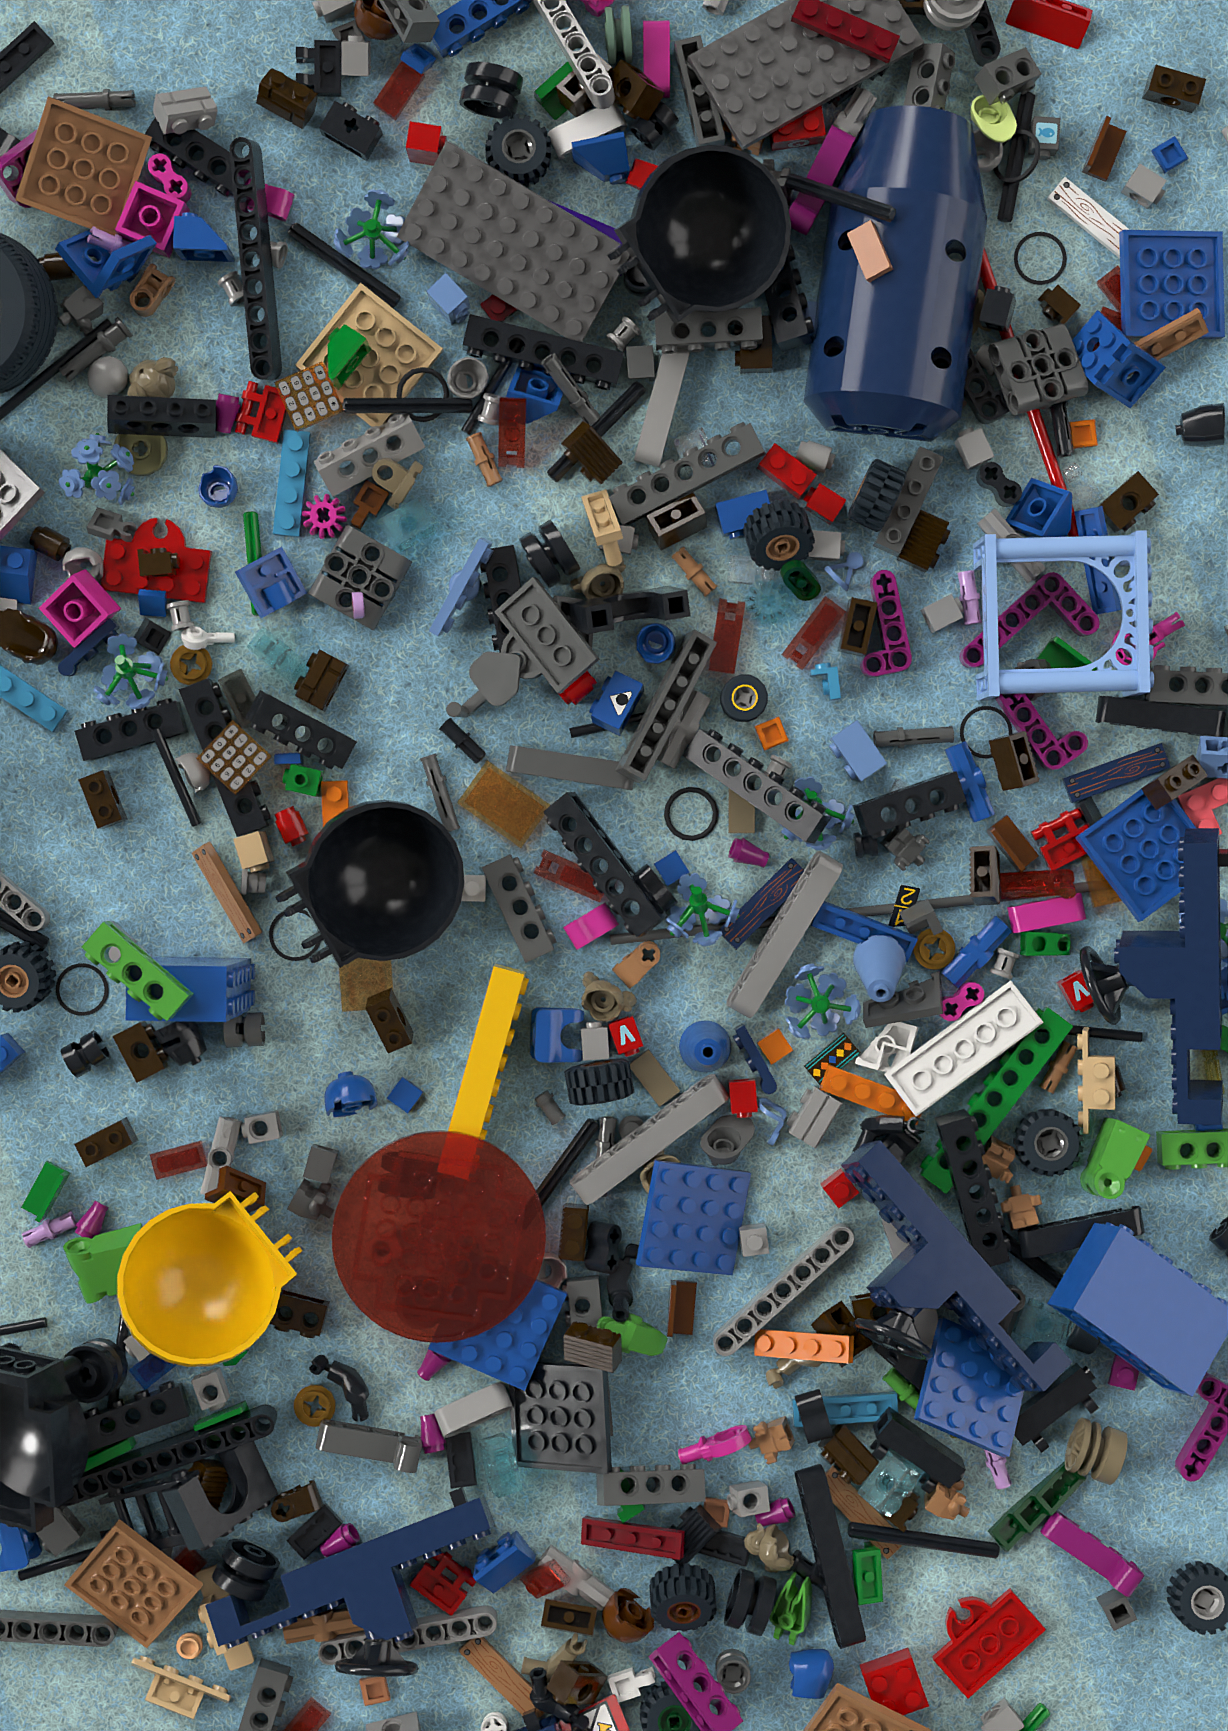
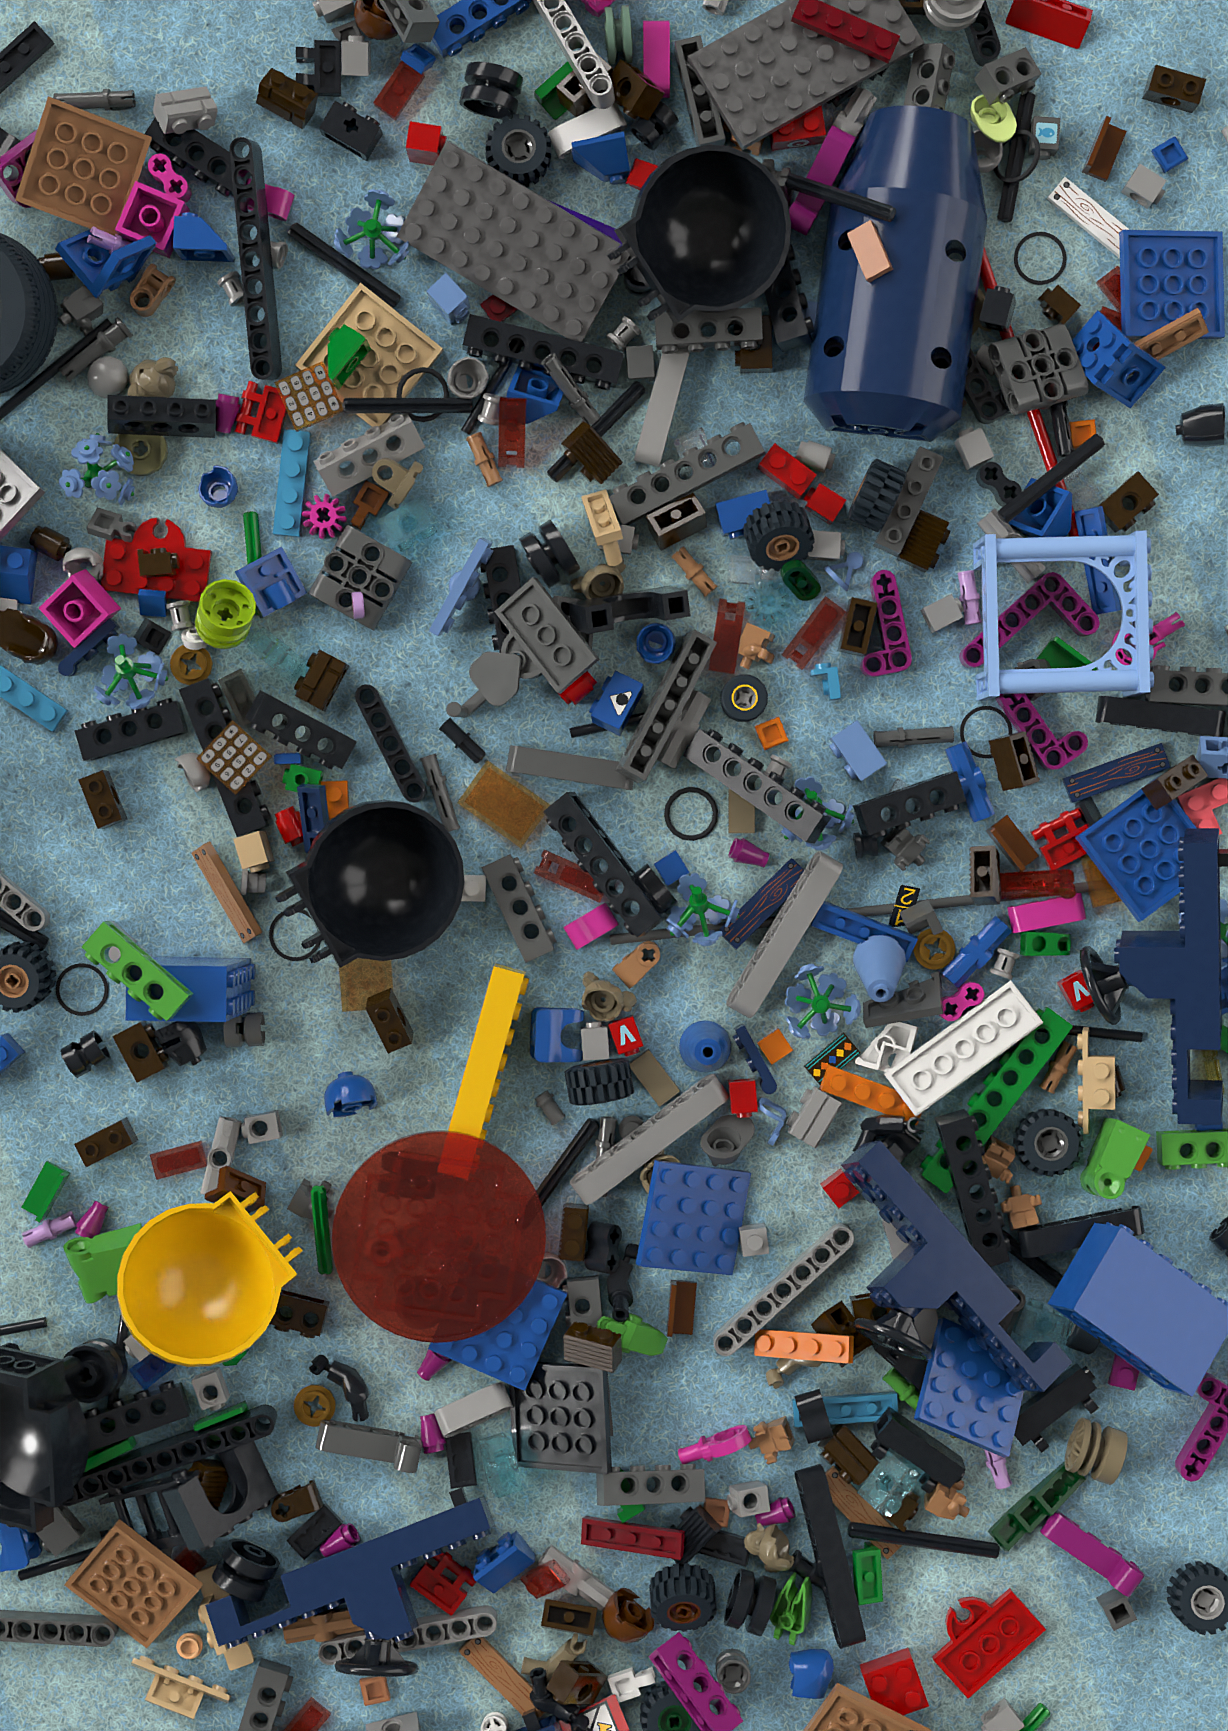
black bar [150,727,201,827] -> none
dark grey panel [303,1144,339,1183] -> none
blue tile [387,1076,424,1113] -> none
none -> lime wheel [195,579,256,649]
none -> dark blue plate [297,784,329,854]
none -> green axle [310,1185,333,1275]
none -> black beam [355,684,427,803]
none -> medium nougat piece [738,622,775,670]
none -> black axle [997,434,1105,523]

